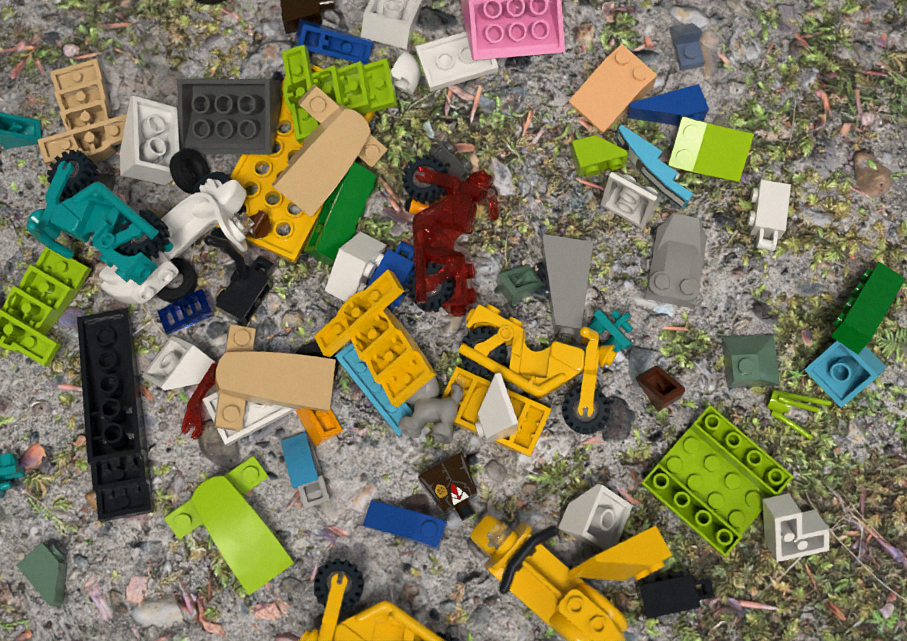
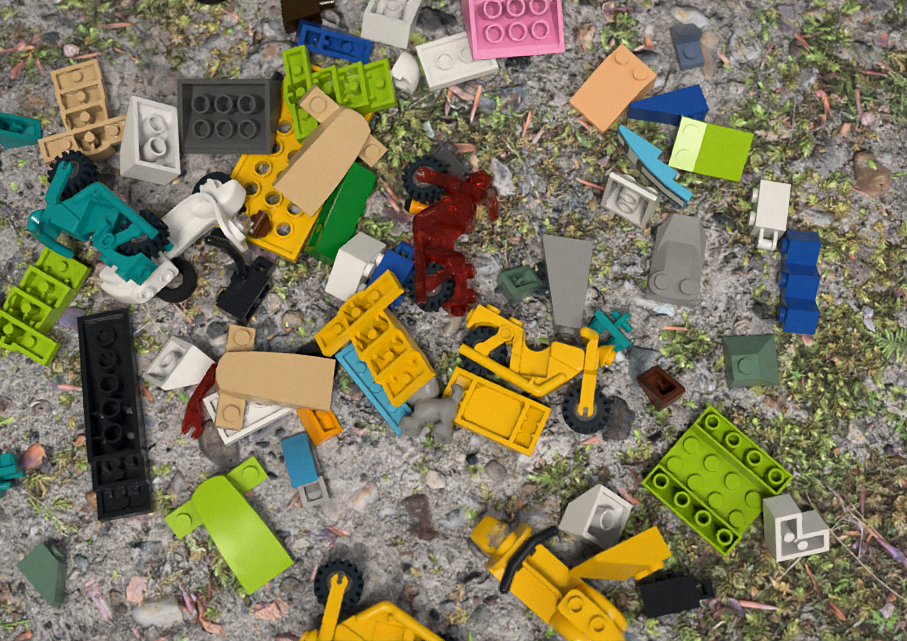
clear blue slope [157,289,214,335] -> none
black tyre [169,148,210,194] -> none
blue slope [363,500,447,551] -> none
dark brown torso [417,452,477,521] -> none
white slope [474,373,518,443] -> none
lime slope [570,135,628,177] -> none
lime plant [766,389,831,440] -> none
medium azure slope [804,341,887,408] -> none
green brick [831,262,905,354] -> none
none -> blue brick [776,229,821,335]

